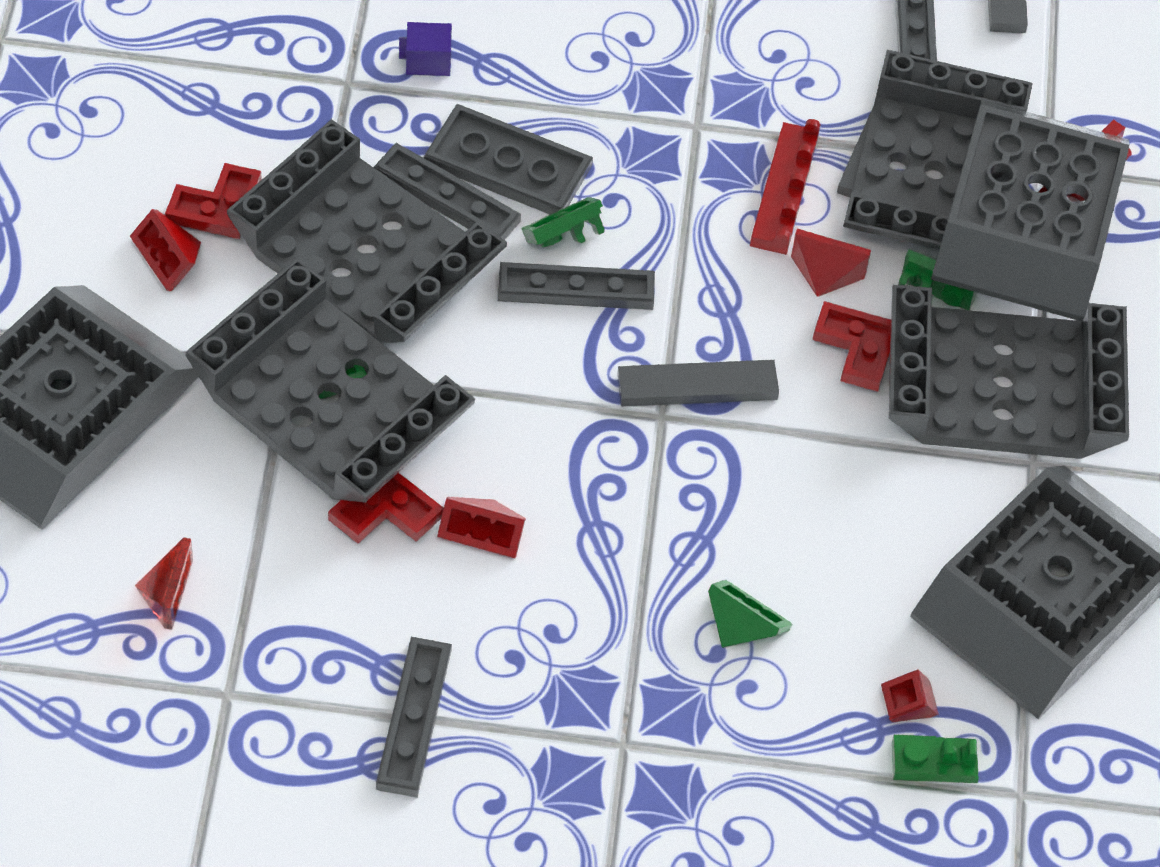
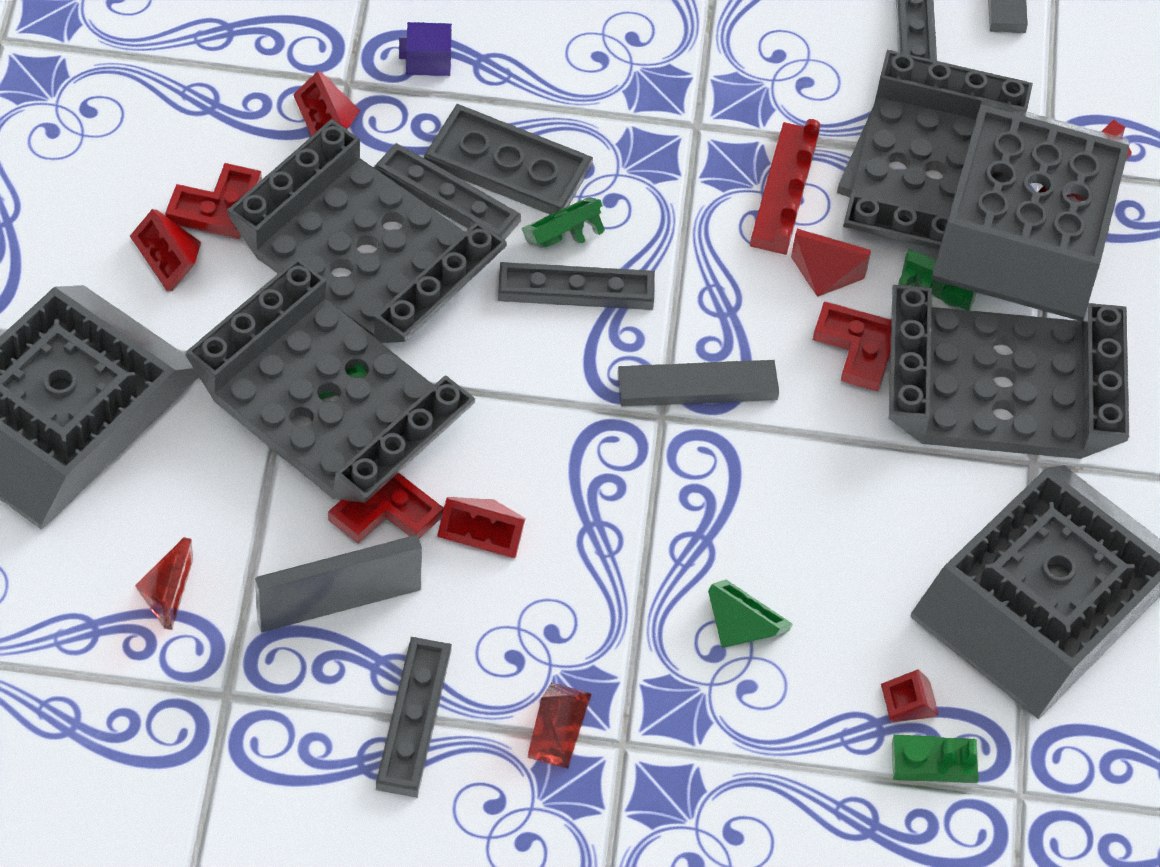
none -> dark grey tile [255,535,422,633]
none -> red slope [293,71,360,136]
none -> clear red slope [527,682,592,769]

